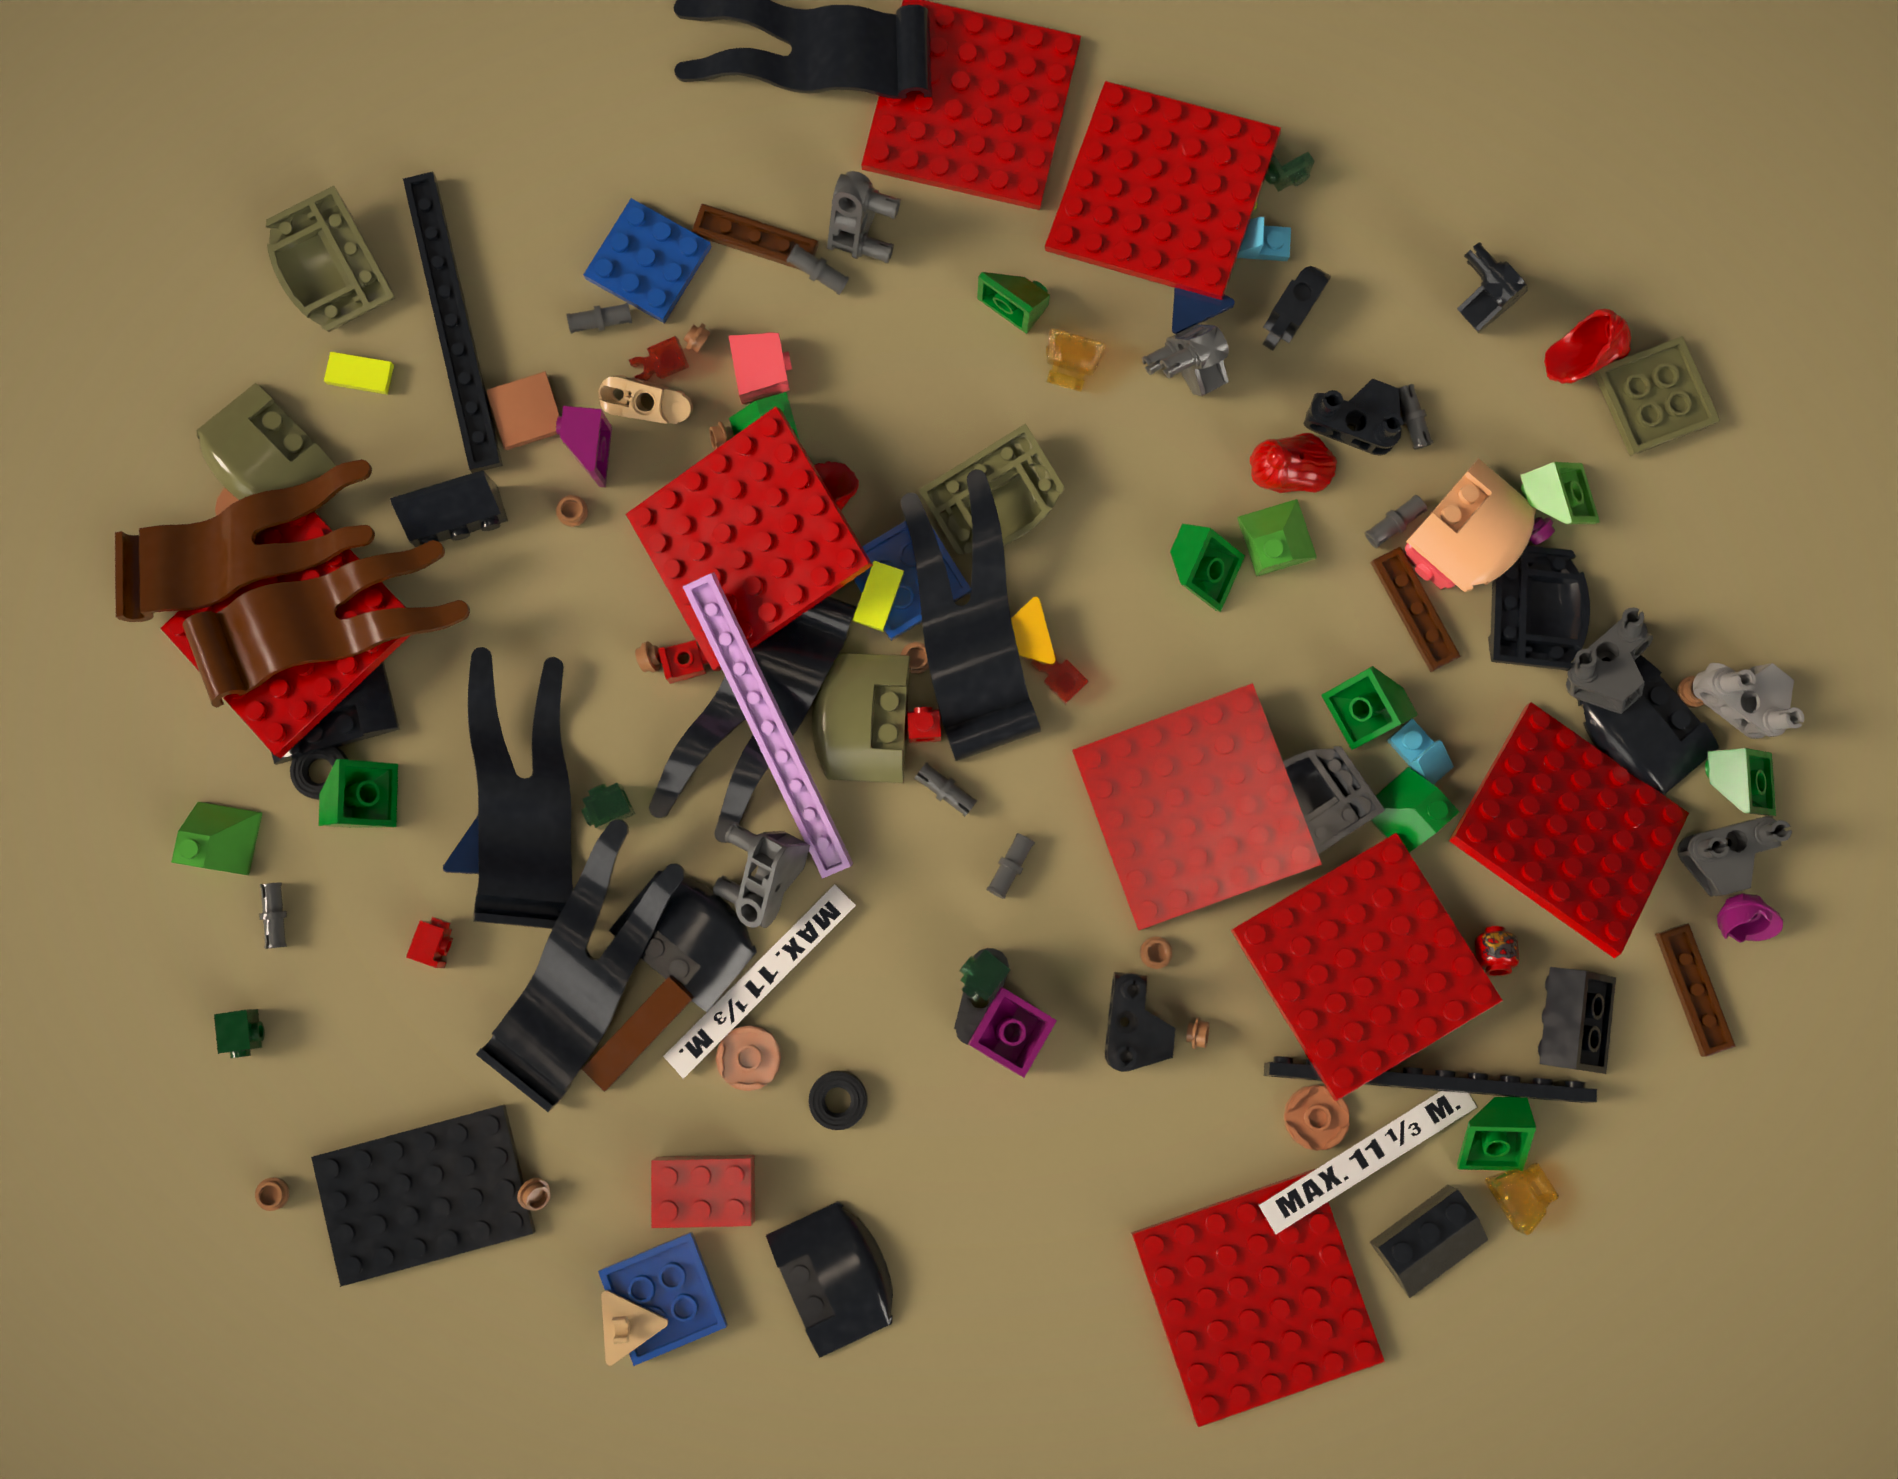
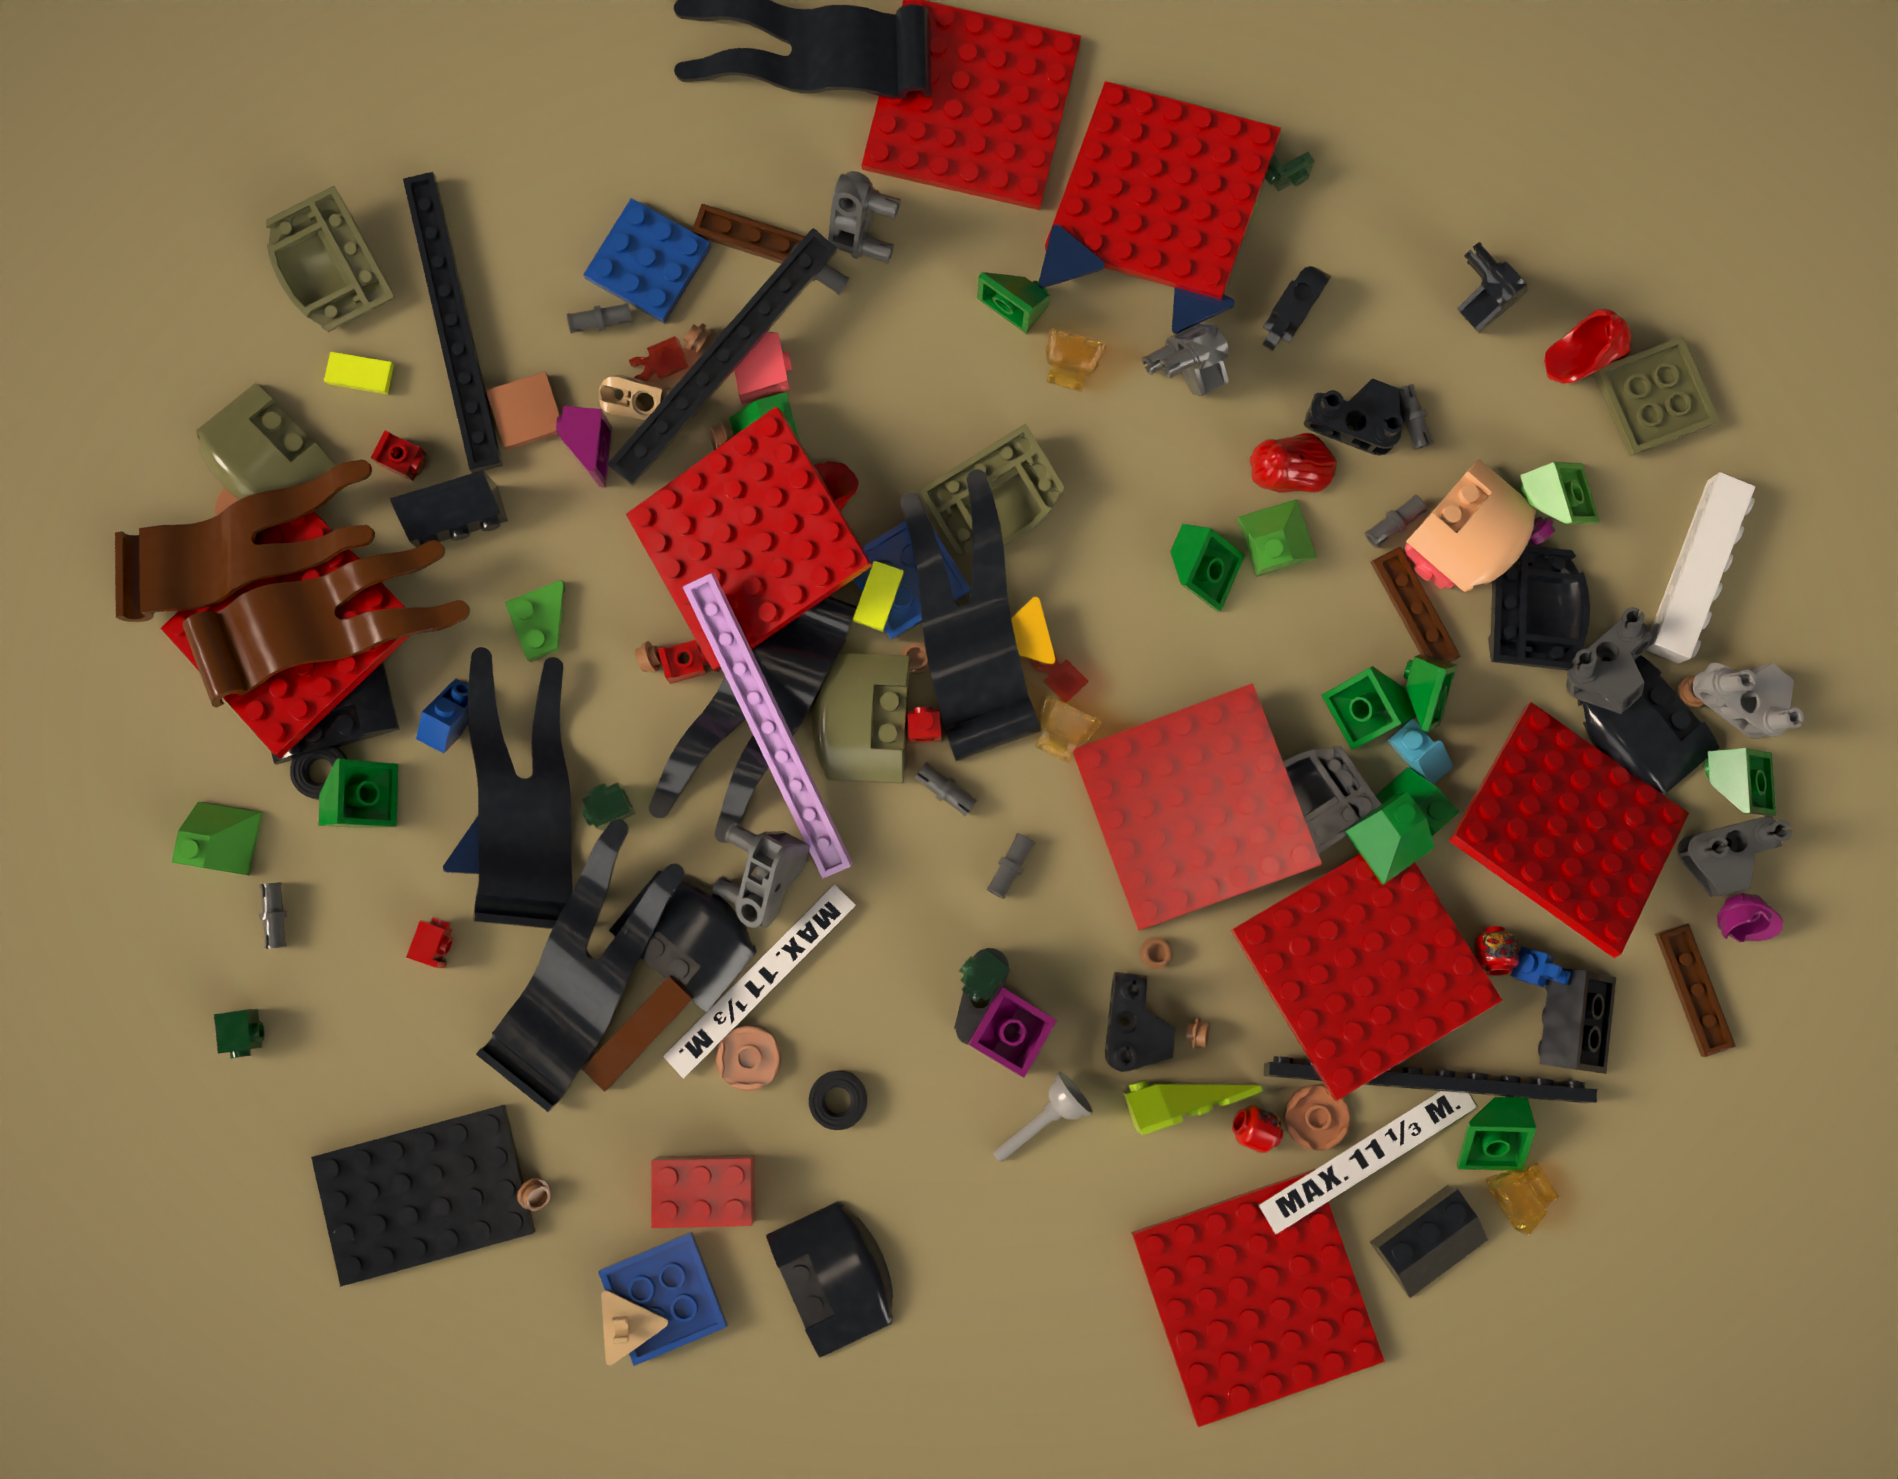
medium nougat plate [255,1177,289,1211] -> none
medium nougat plate [556,495,588,527] -> none
medium azure slope [1237,217,1291,261] -> none
none -> red brick [370,430,426,481]
none -> blue slope [416,678,468,754]
none -> bright green wing [505,580,566,662]
none -> black plate [608,228,837,486]
none -> light grey piece [994,1072,1093,1162]
none -> clear yellow piece [1035,696,1101,763]
none -> dark blue piece [1039,224,1105,288]
none -> lime wedge [1123,1079,1263,1135]
none -> red head [1232,1105,1283,1153]
none -> green slope [1344,791,1435,885]
none -> green slope [1404,654,1457,732]
none -> blue plate [1510,947,1571,988]
none -> white brick [1646,472,1756,664]

